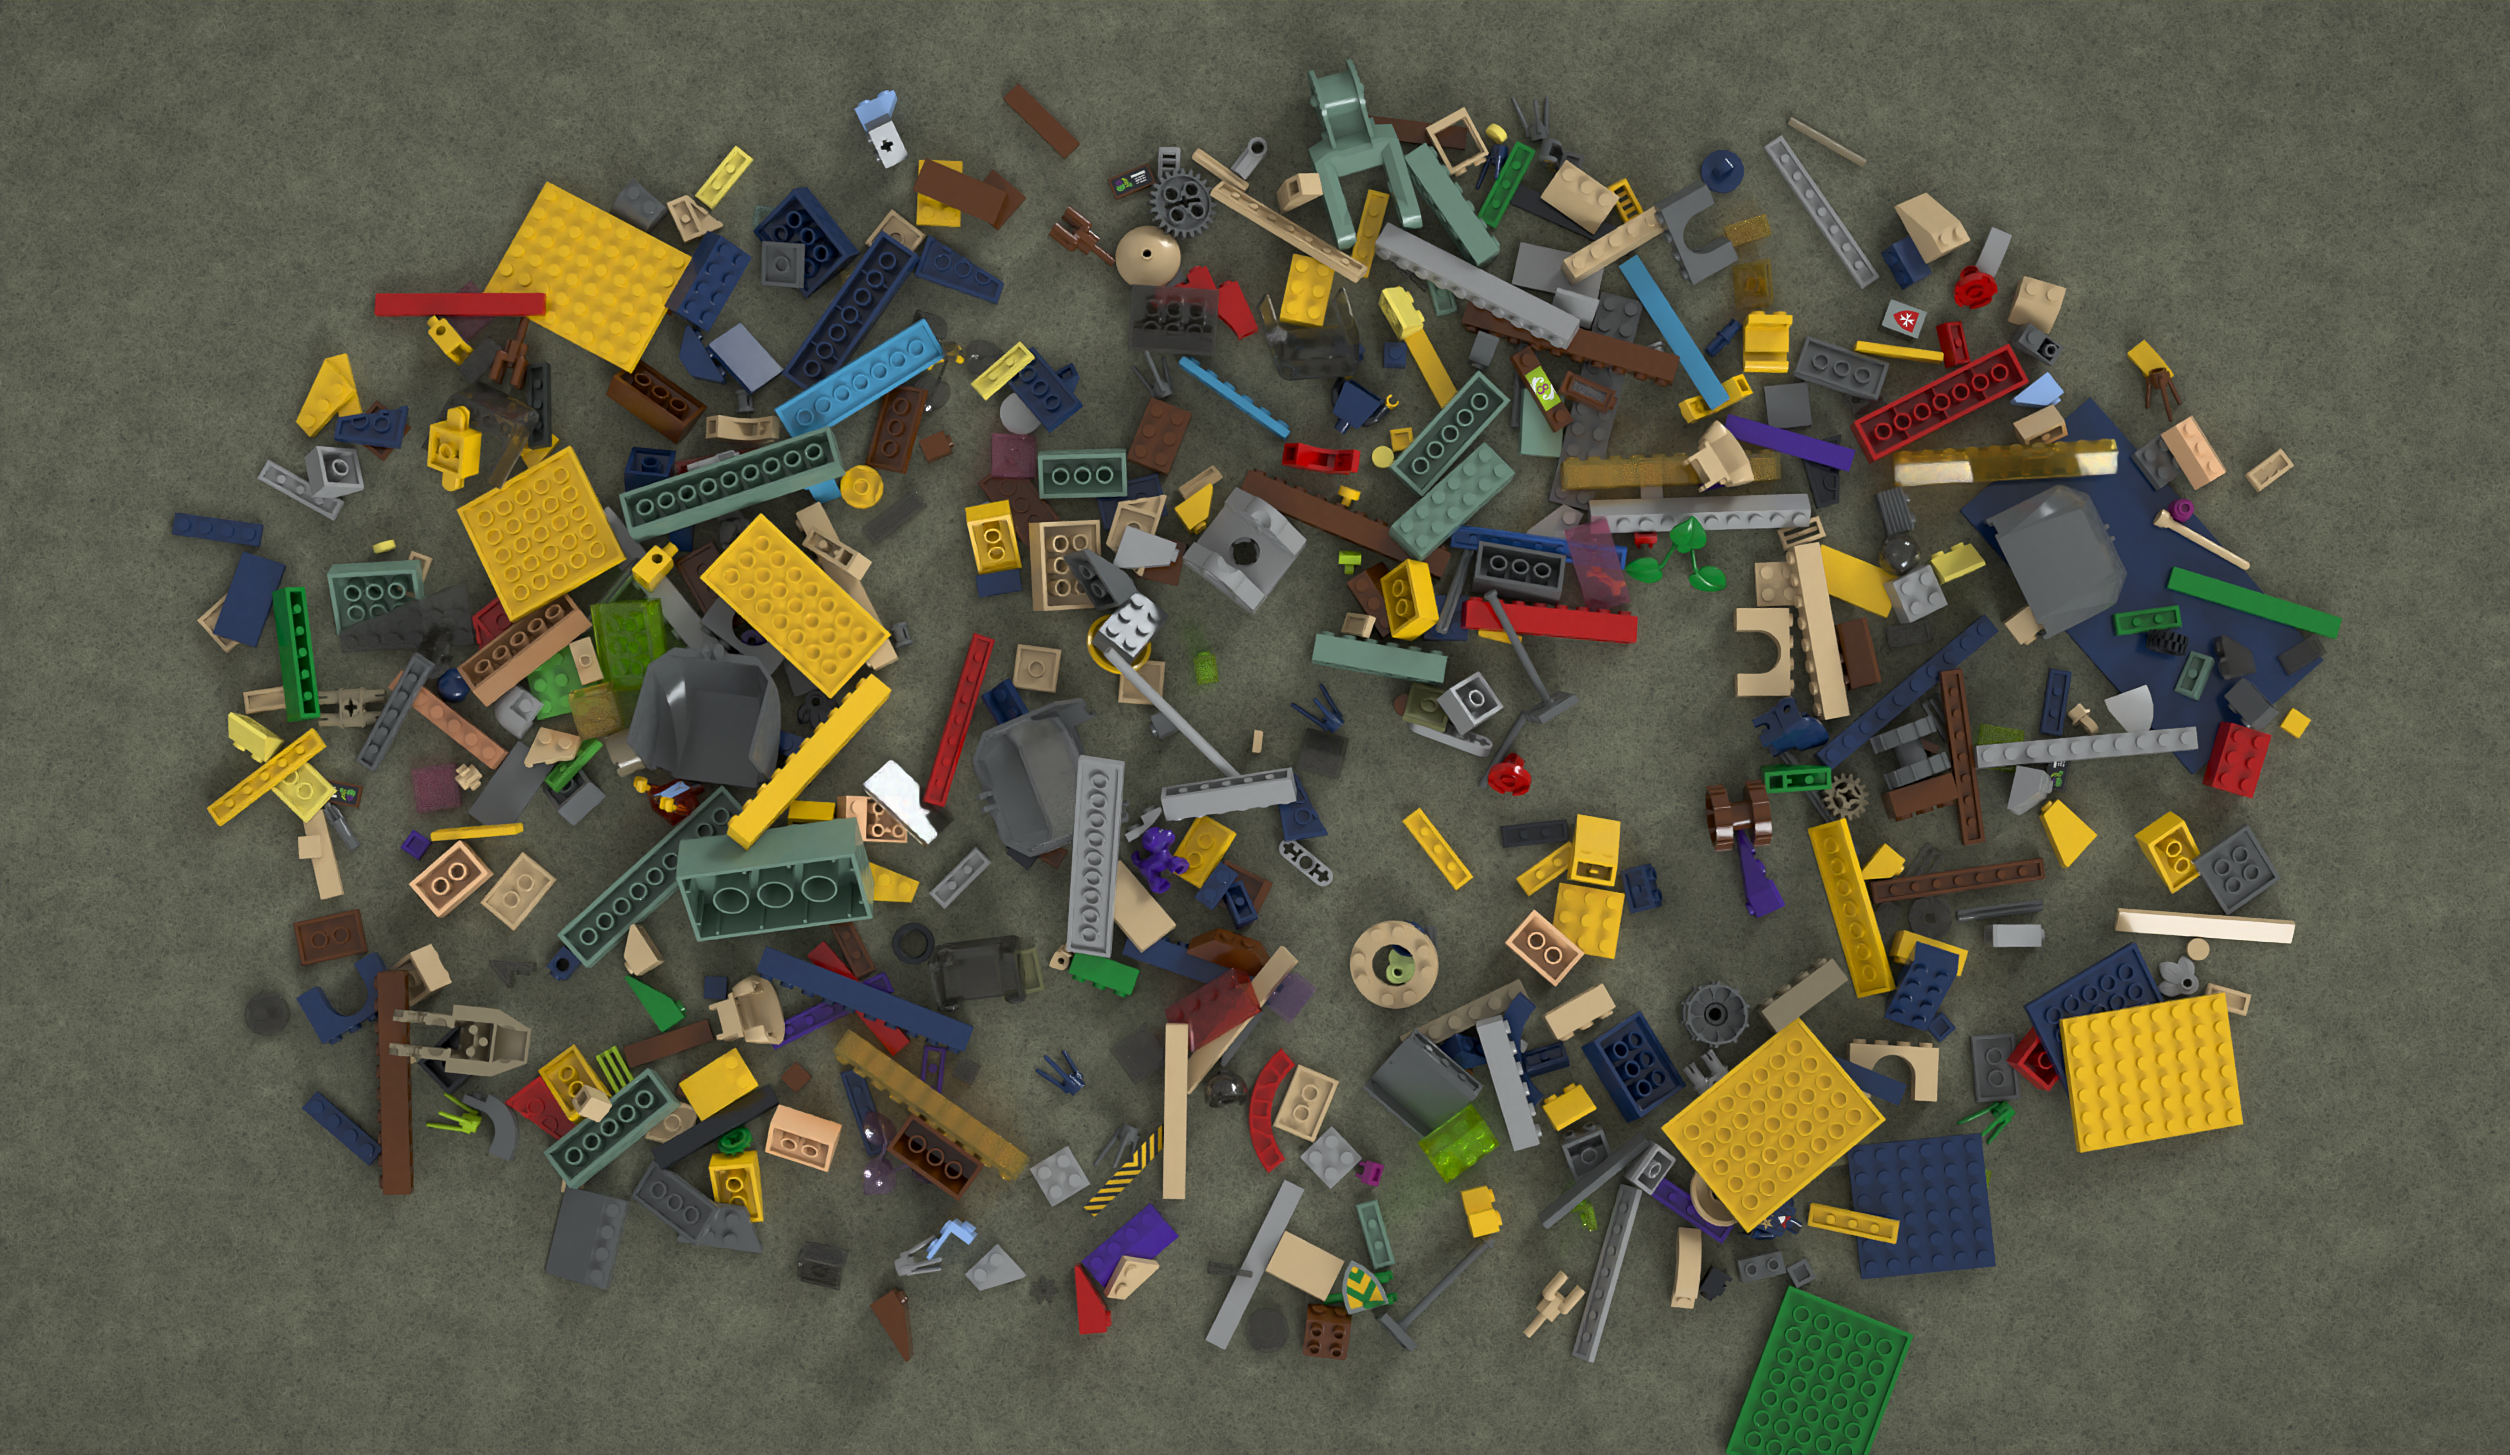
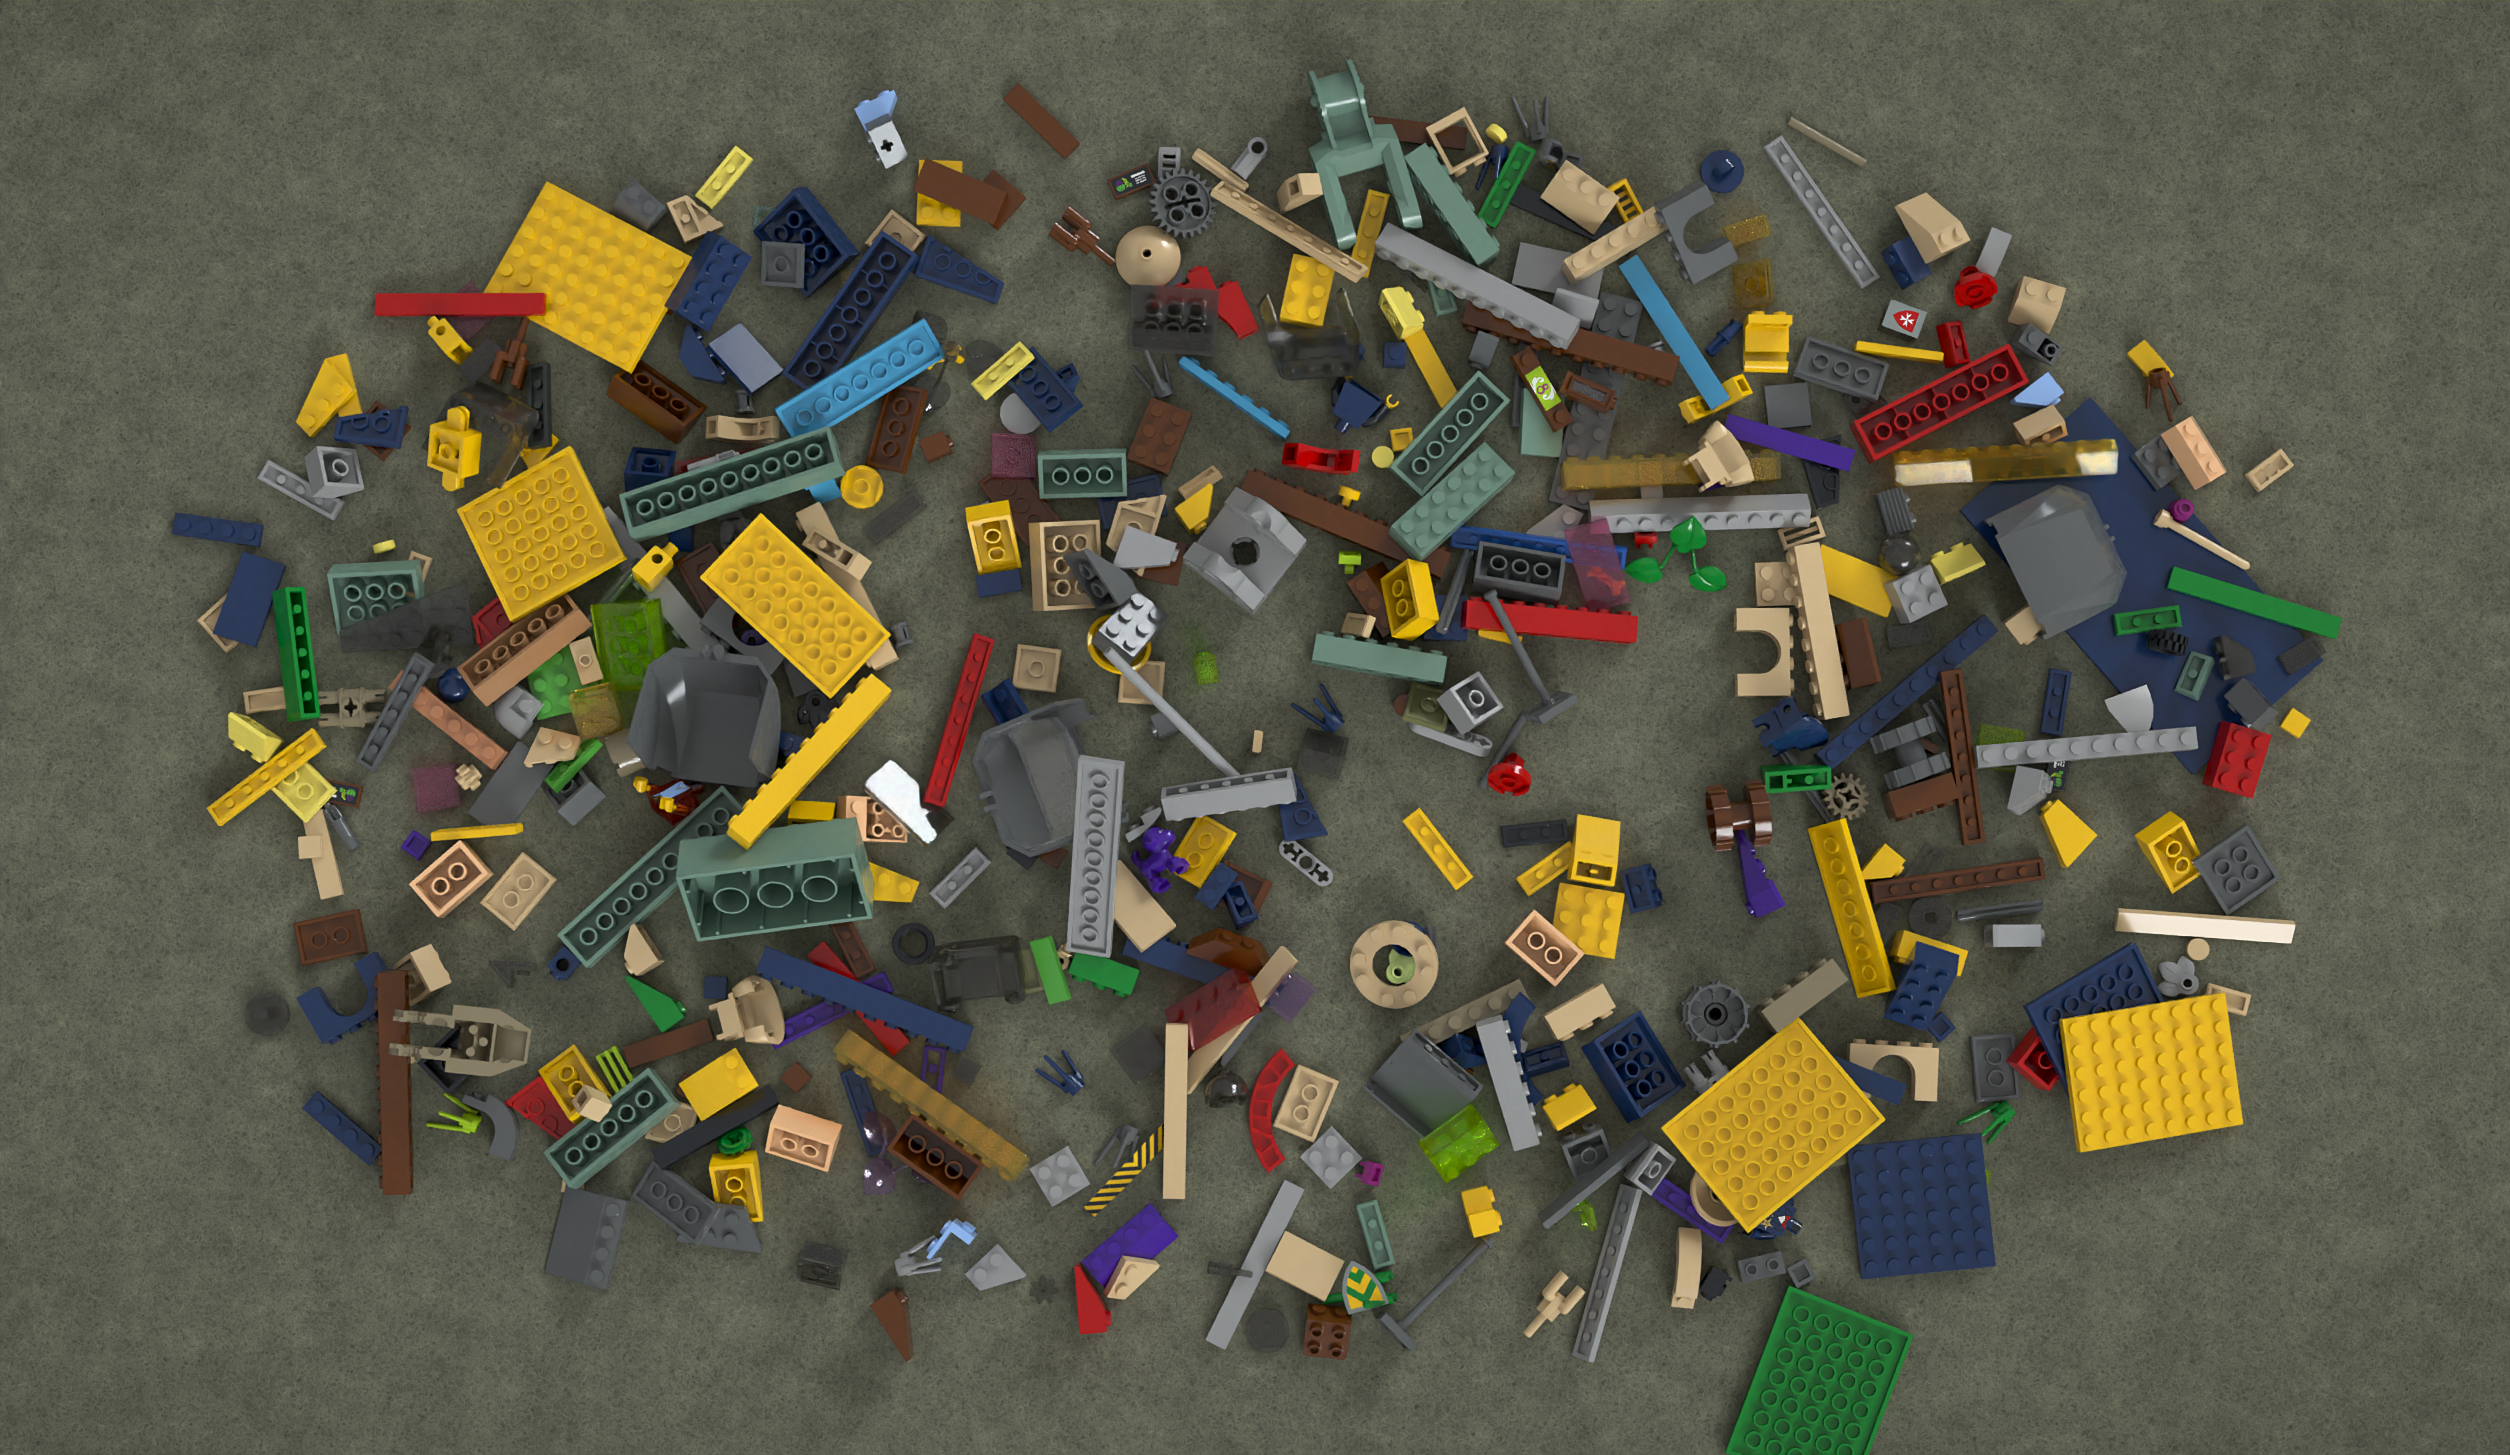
yellow tile [1807,1203,1900,1244] -> none
tan piece [2067,703,2099,736] -> none
none -> bright green tile [1029,935,1072,1005]

